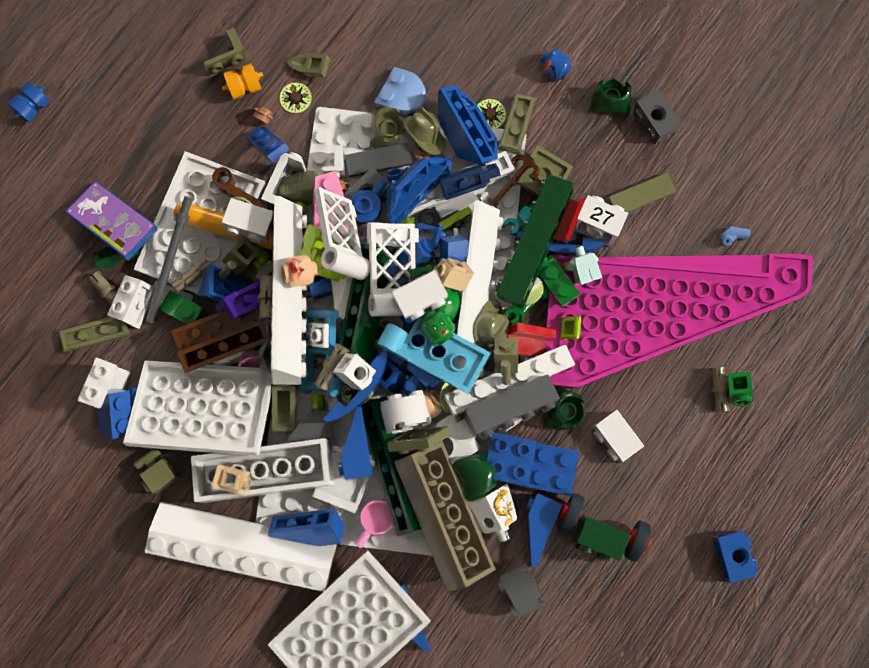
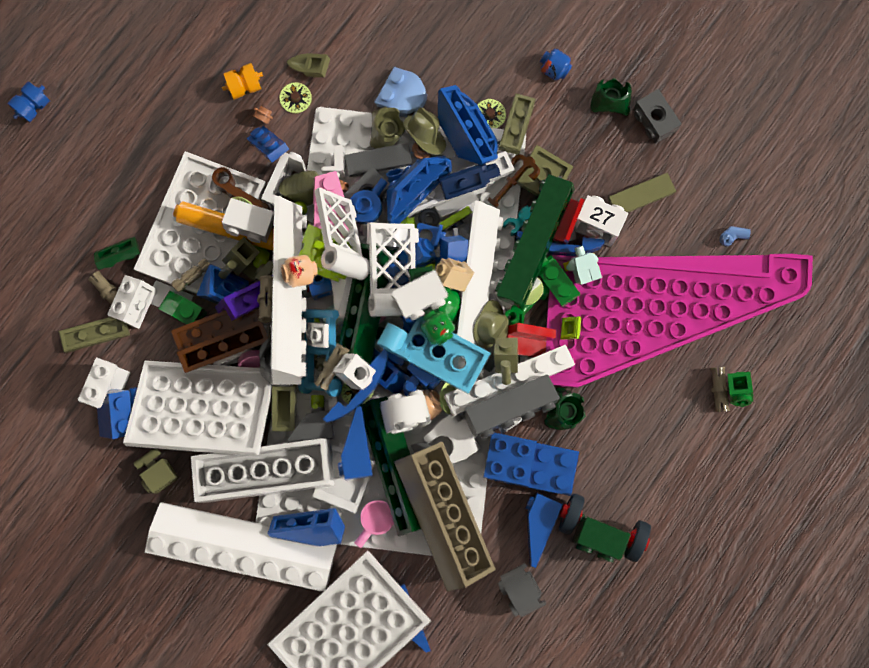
tile [65,181,158,261] -> none
dark grey bar [146,196,193,323] -> none
olive bracket [203,28,247,74] -> none
tan window [211,464,251,495] -> none
olive plate [387,426,450,454] -> none
dark green hair [452,454,497,502] -> none
white torso [468,484,517,542] -> none
white brick [593,410,644,463] -> none
blue brick [713,531,758,583] -> none

